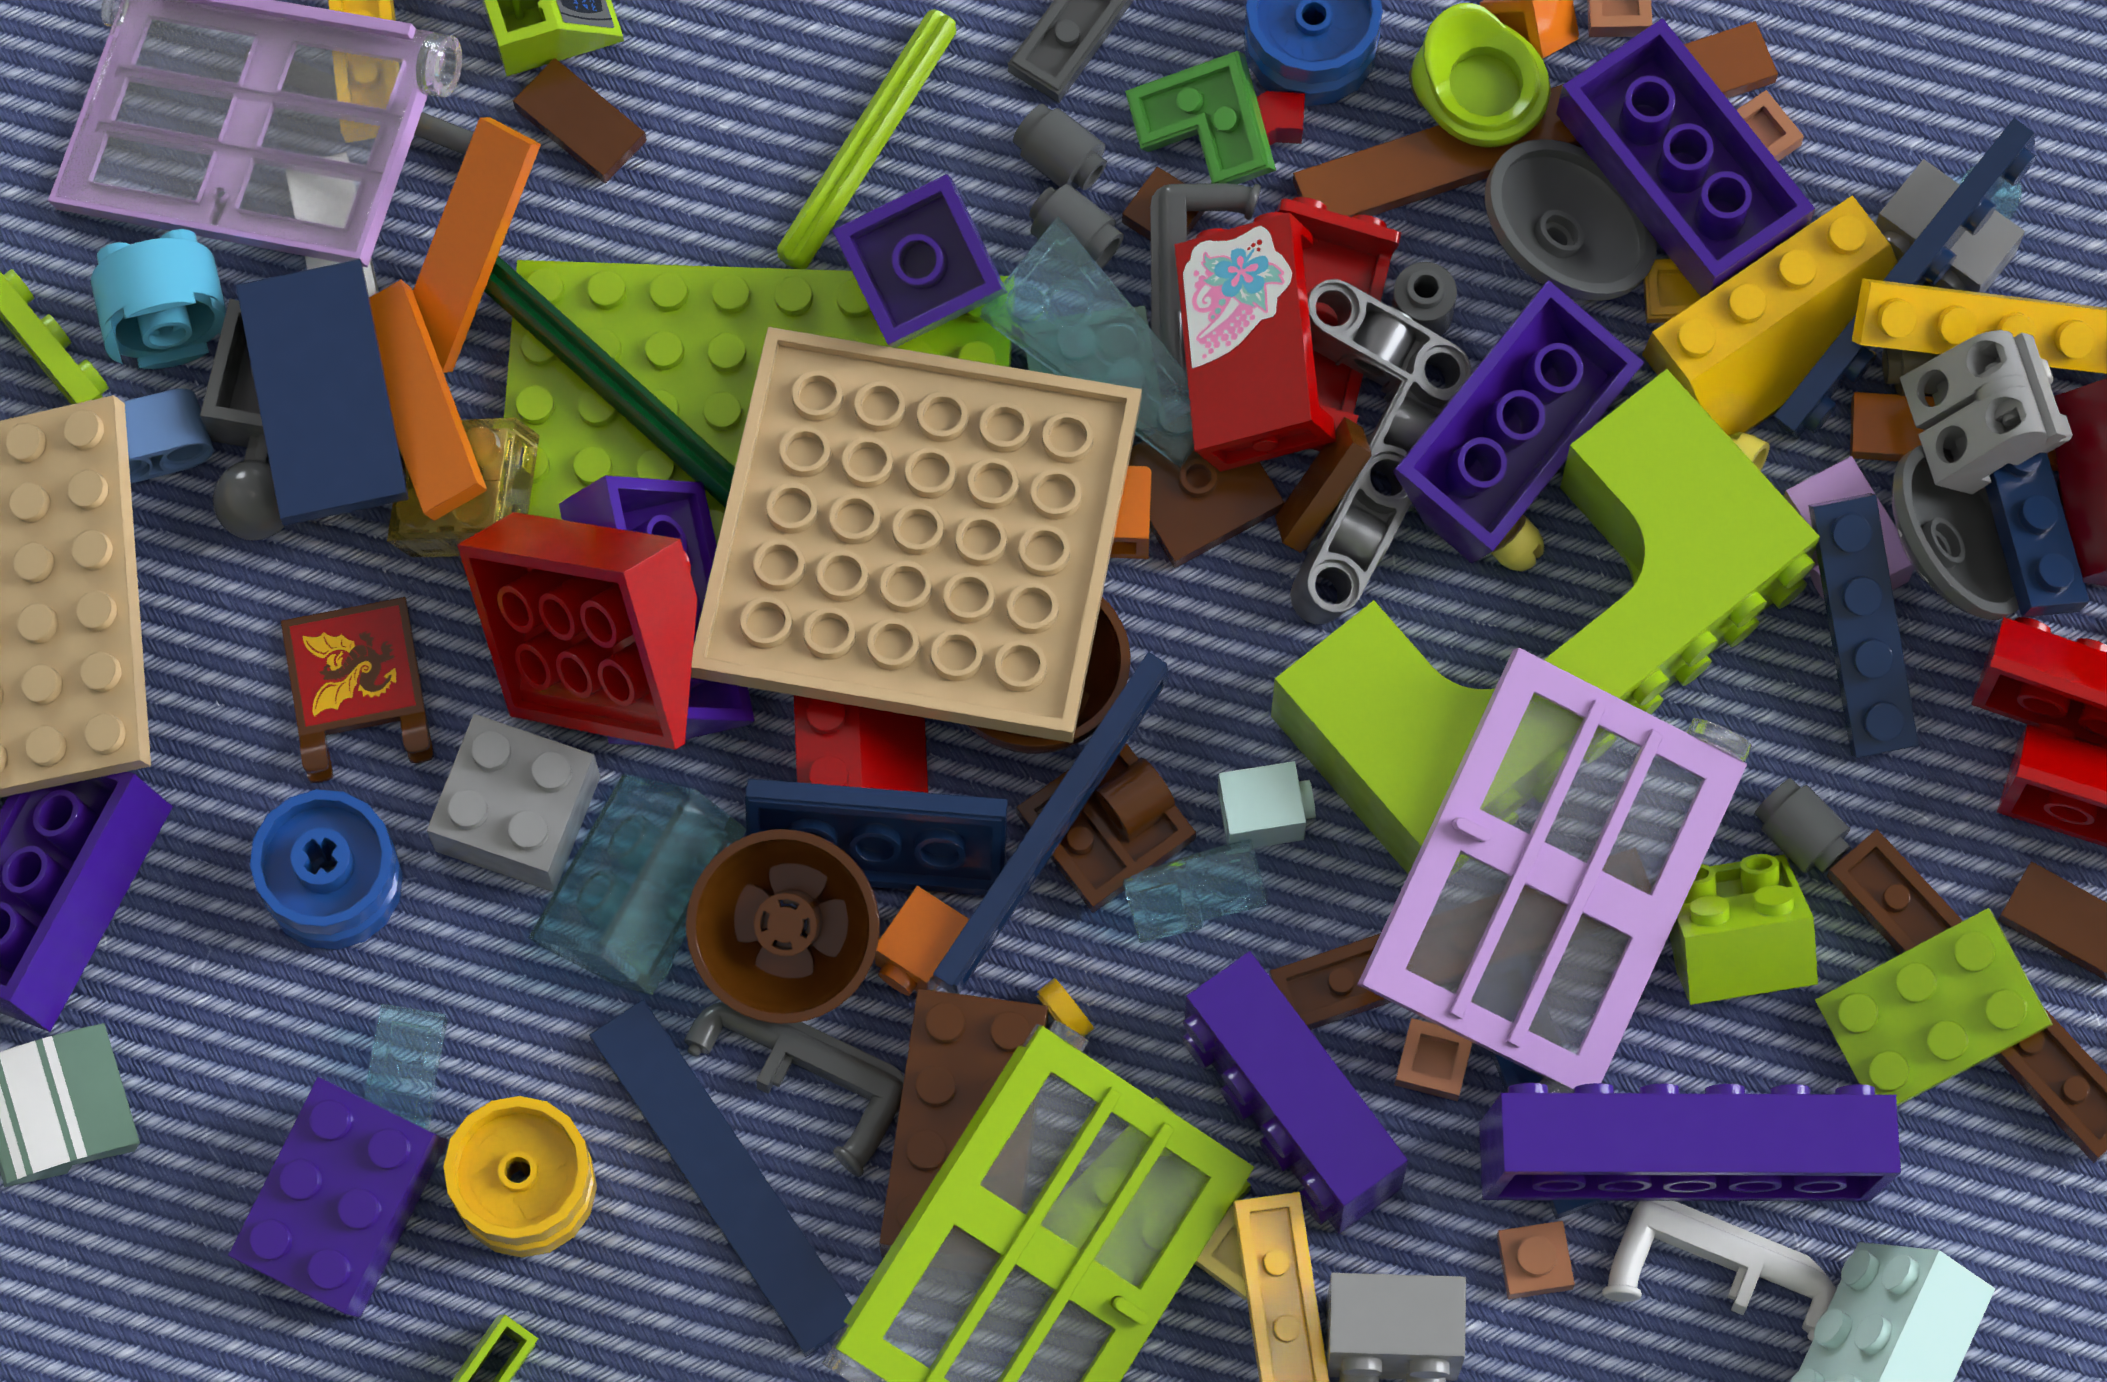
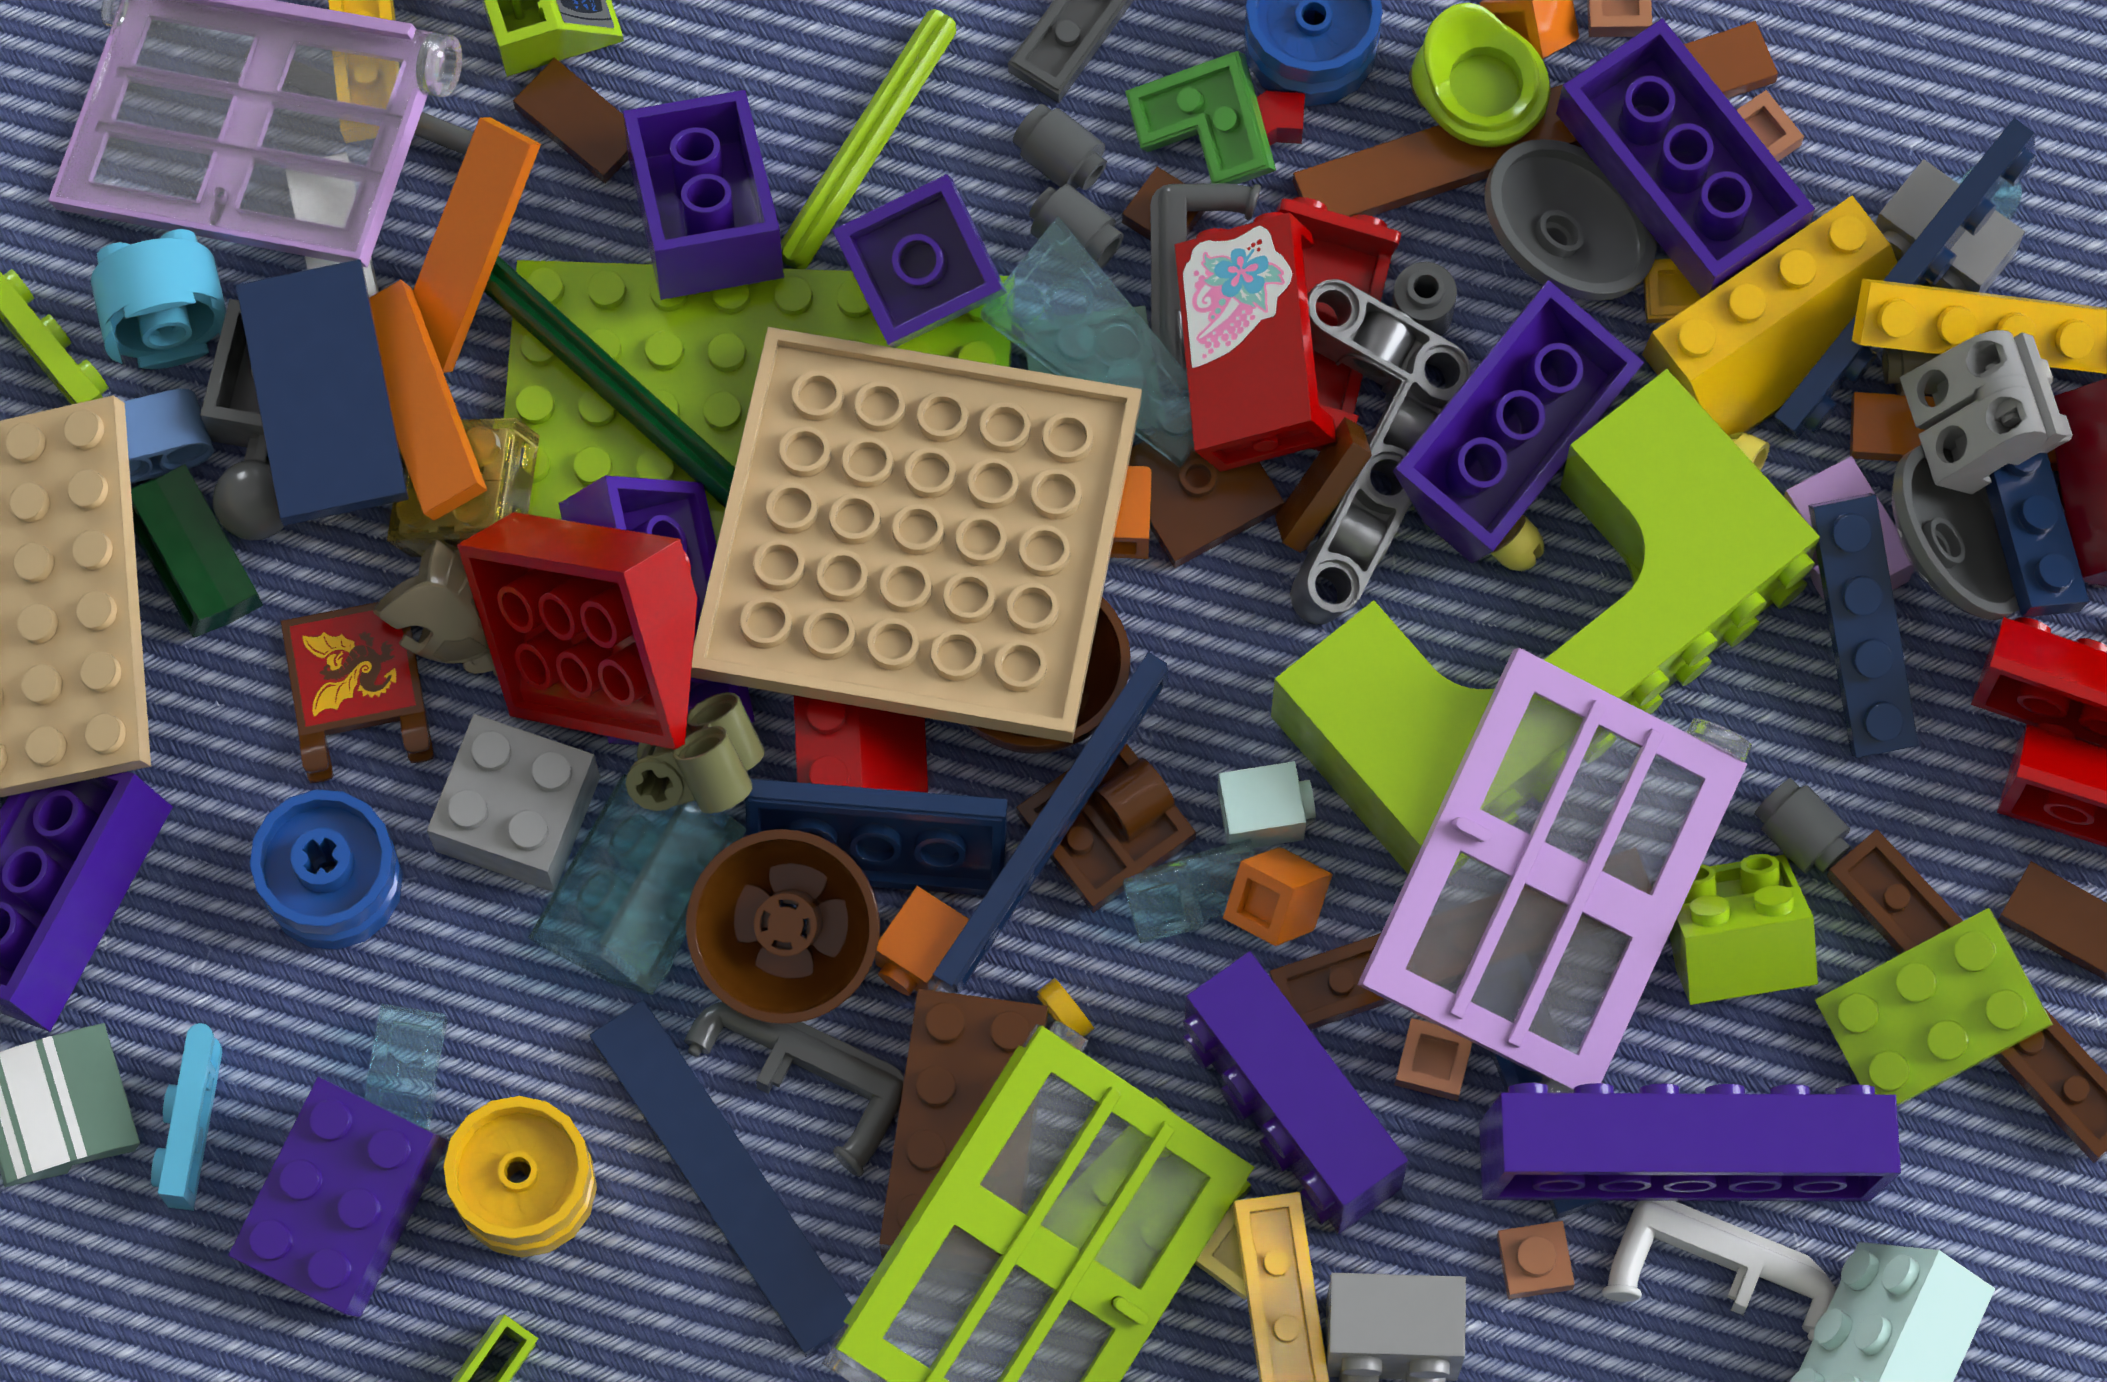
none -> dark green piece [131,464,263,638]
none -> medium azure hinge [151,1023,222,1211]
none -> dark tan helmet [373,539,497,676]
none -> dark purple brick [623,90,784,300]
none -> olive piece [625,692,764,814]
none -> orange panel [1223,847,1333,946]

